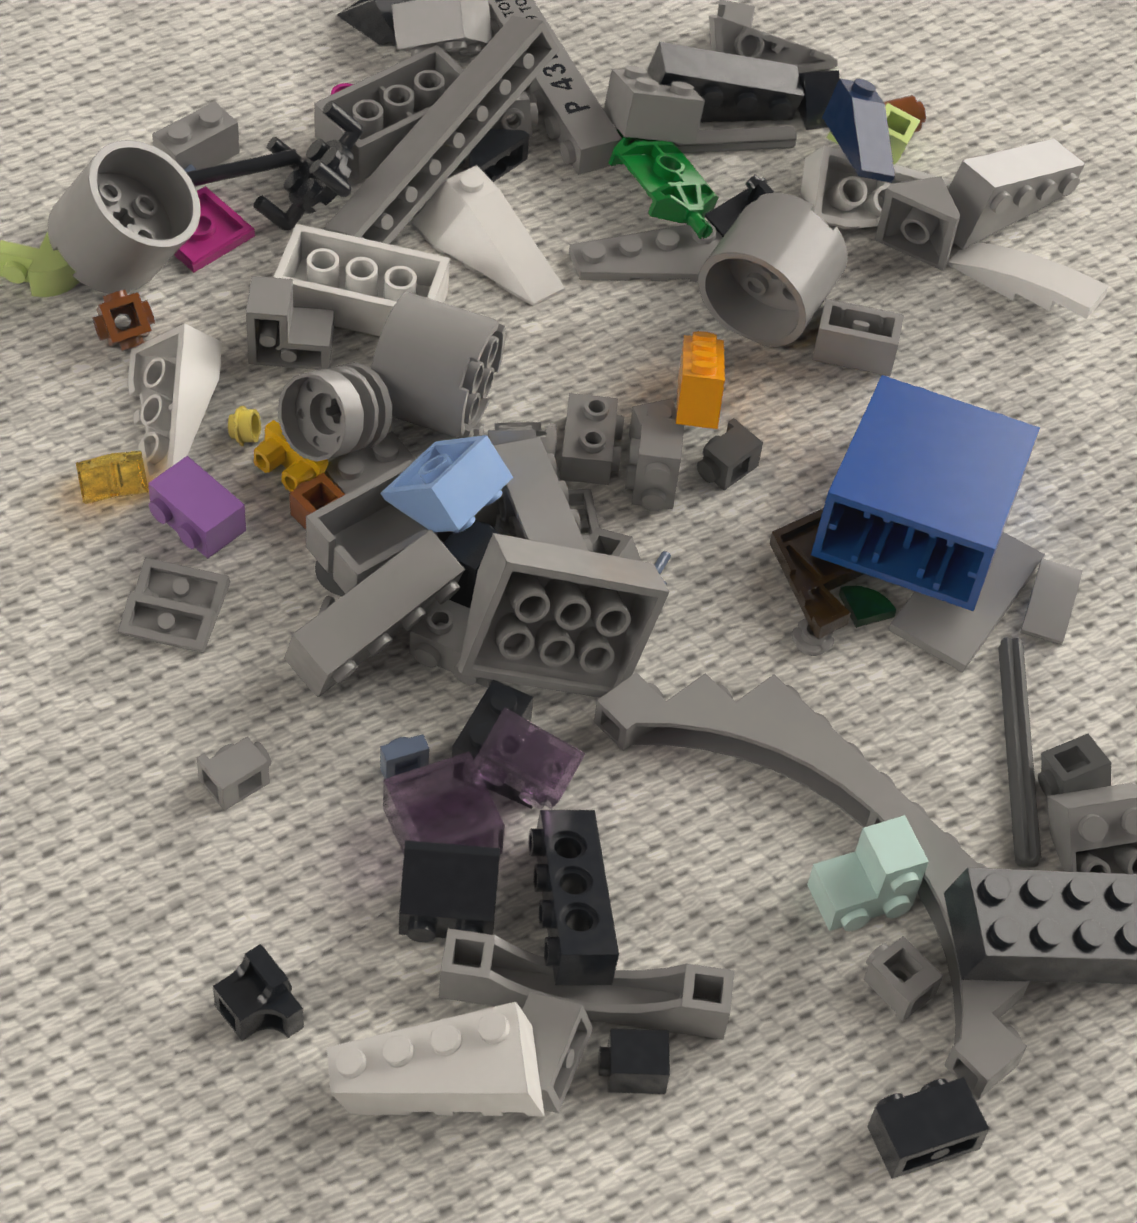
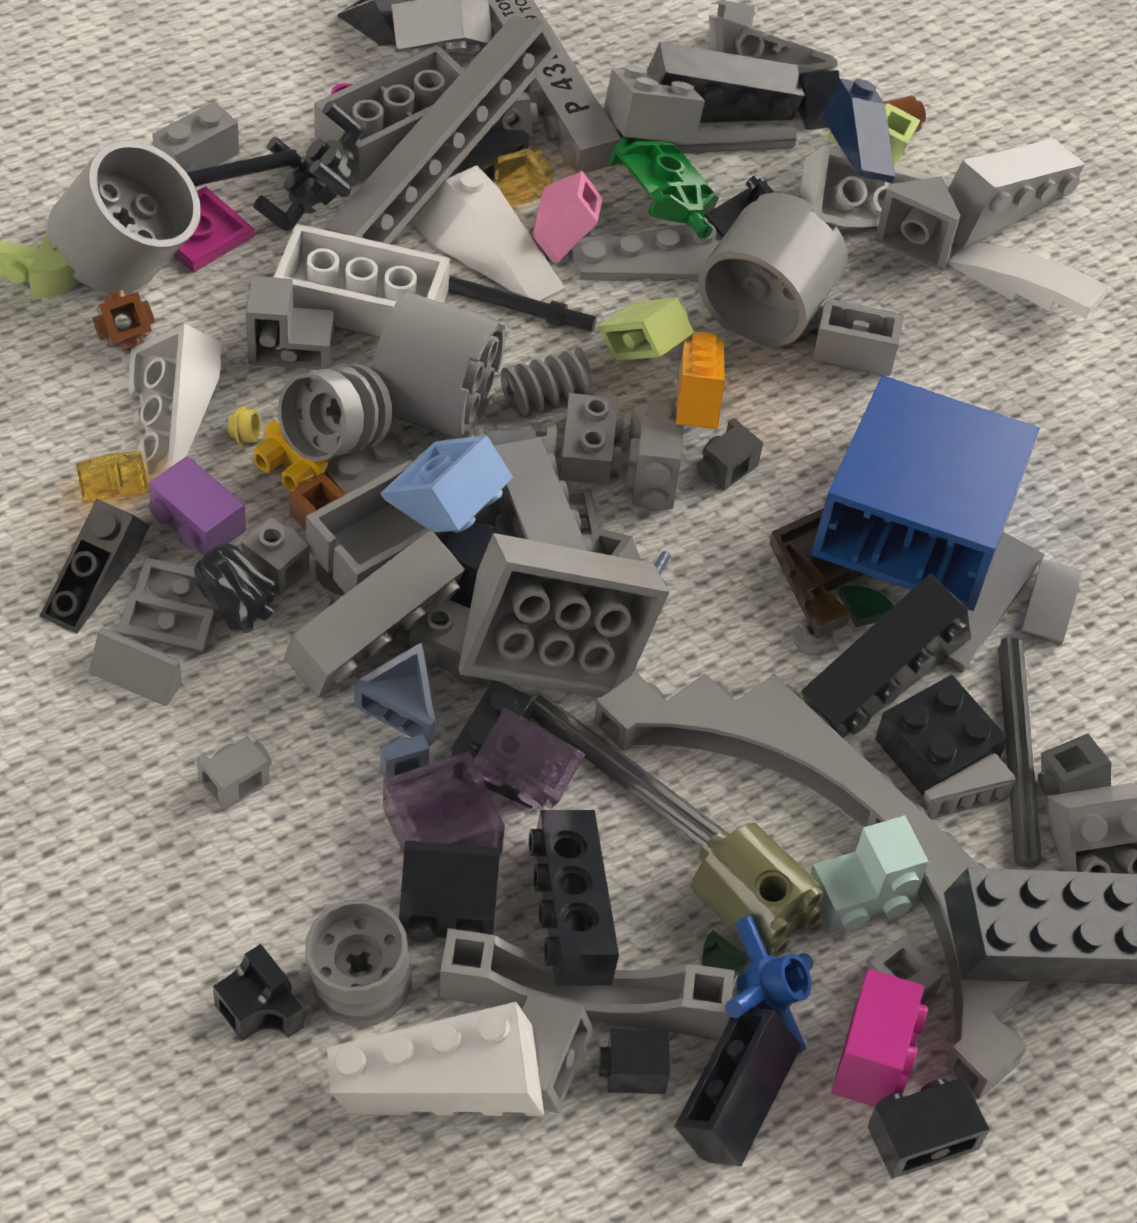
none -> black slope [39,498,150,633]
none -> light grey slope [90,628,182,706]
none -> black piece [194,543,277,633]
none -> light grey brick [241,517,310,596]
none -> light grey wheel [305,899,412,1026]
none -> sand blue slope [354,642,435,747]
none -> black bar [448,275,597,332]
none -> clear yellow panel [495,146,554,207]
none -> light grey piece [501,348,591,416]
none -> bright pink slope [532,171,603,263]
none -> dark grey axle [532,694,730,847]
none -> yellowish green brick [598,297,694,361]
none -> black brick [674,1008,802,1166]
none -> olive cylinder [691,823,824,958]
none -> dark green tile [701,930,749,978]
none -> blue bar [725,915,814,1053]
none -> black wedge [801,574,971,738]
none -> dark pink brick [831,969,928,1107]
none -> black brick [875,674,1008,796]
none -> light grey slope [920,753,1016,819]

